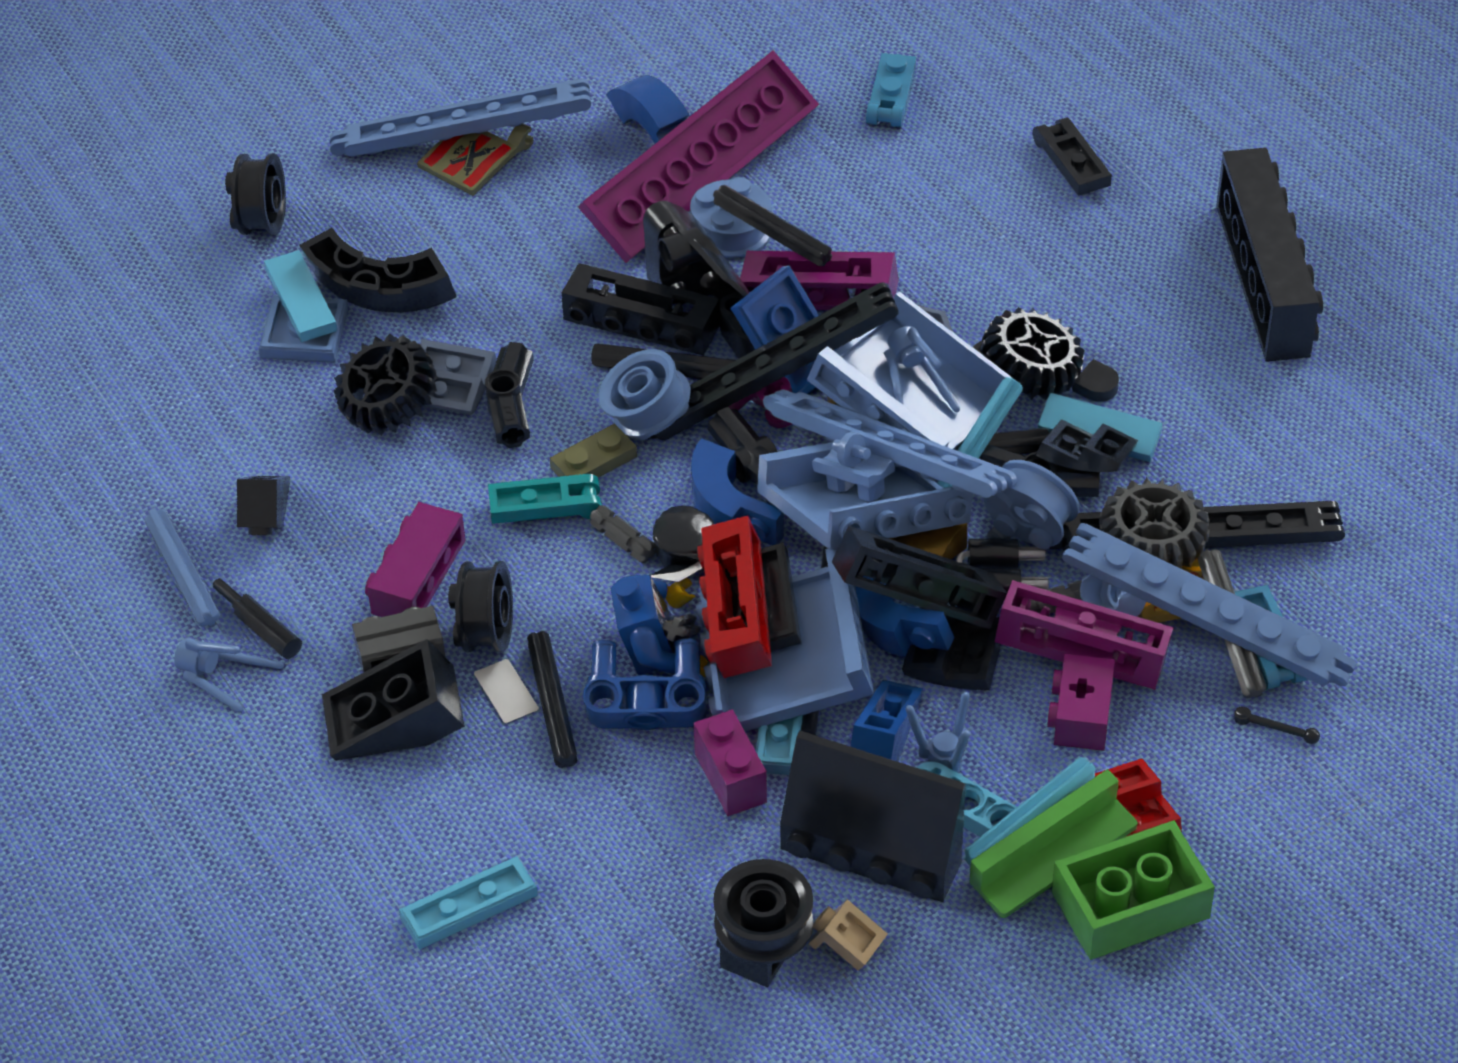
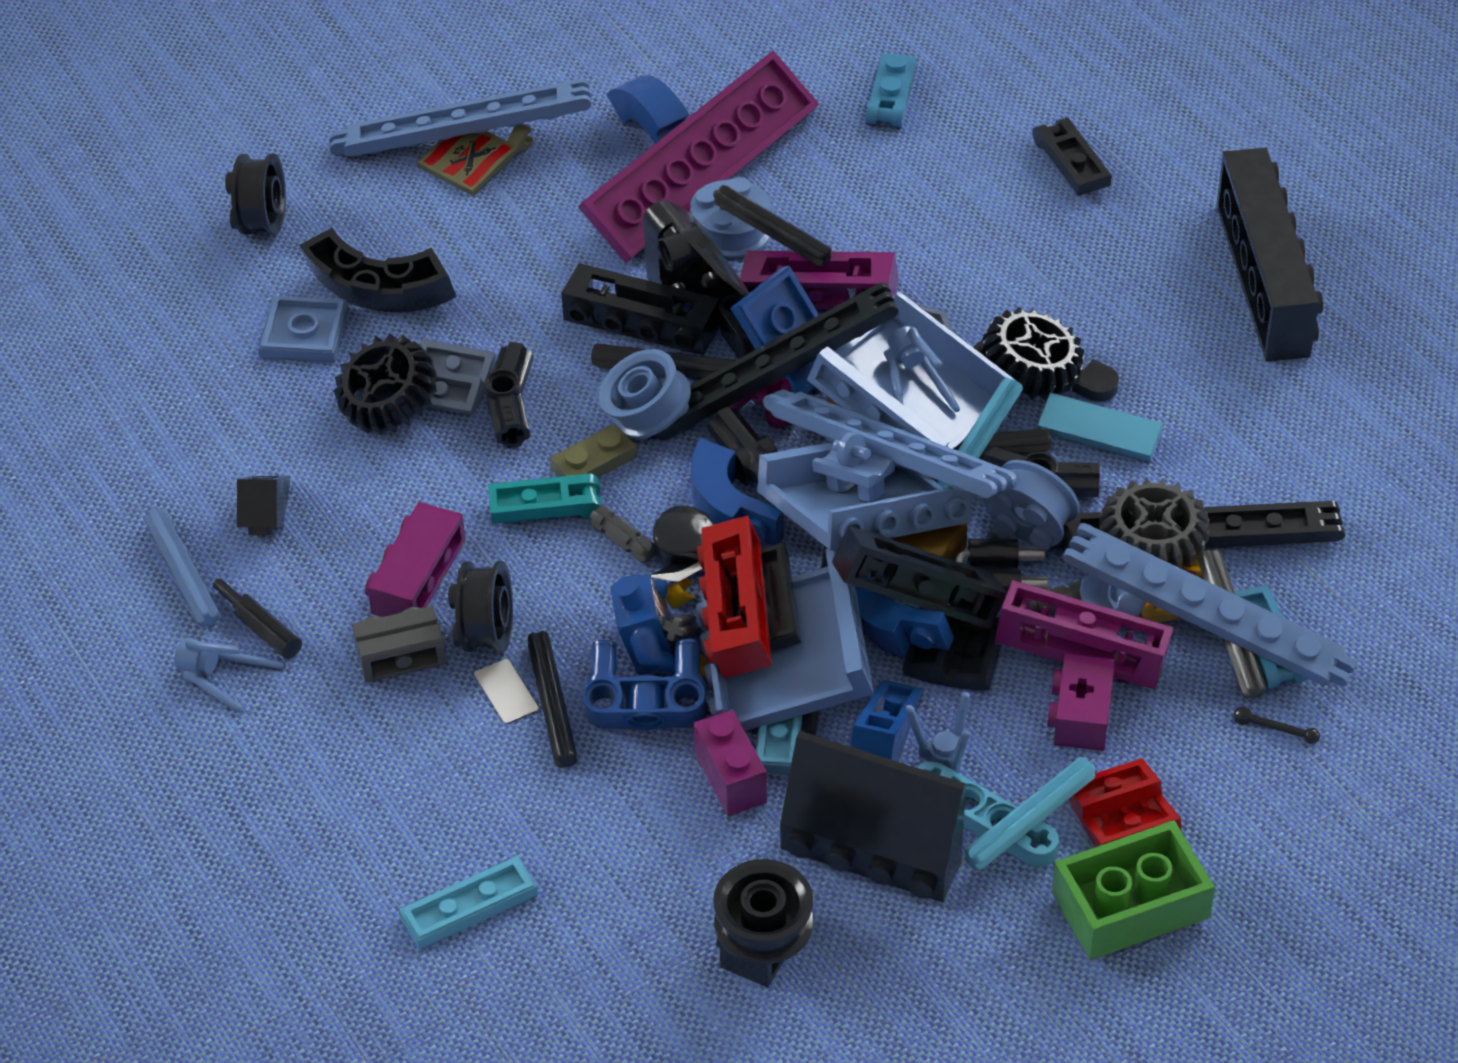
medium azure tile [264,250,337,342] -> none
black slope [322,639,465,761] -> none
tan bracket [808,899,888,970] -> none
bright green panel [969,769,1137,918] -> none
black slope [1036,419,1138,472] -> none

